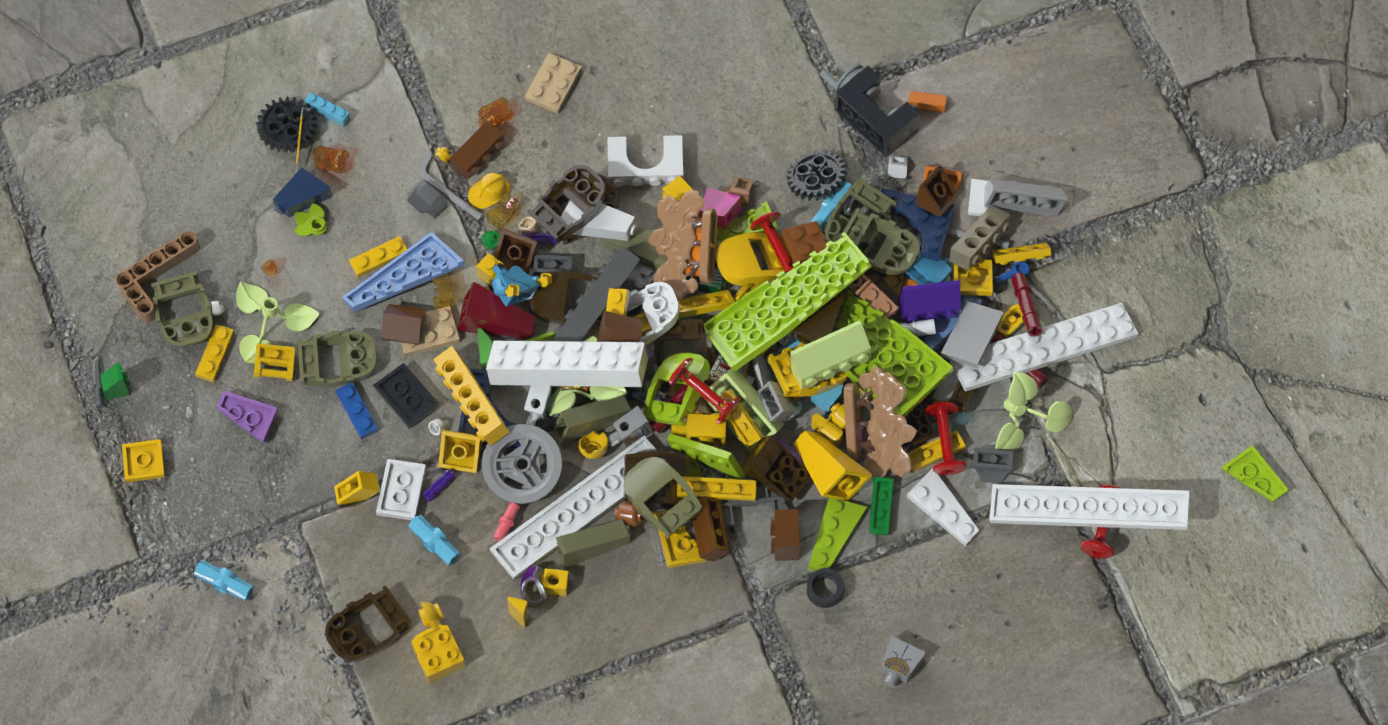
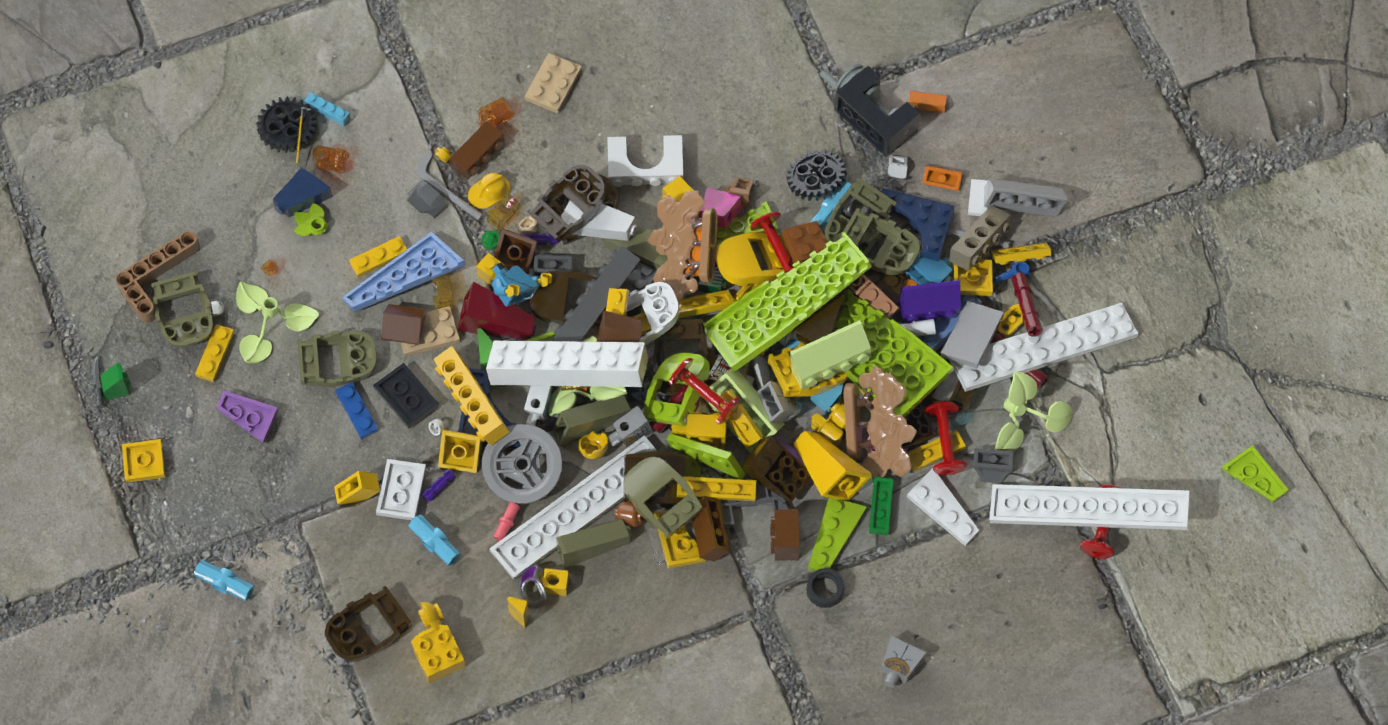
yellow plate [253,343,295,381] -> none
reddish brown slope [916,165,959,216] -> none

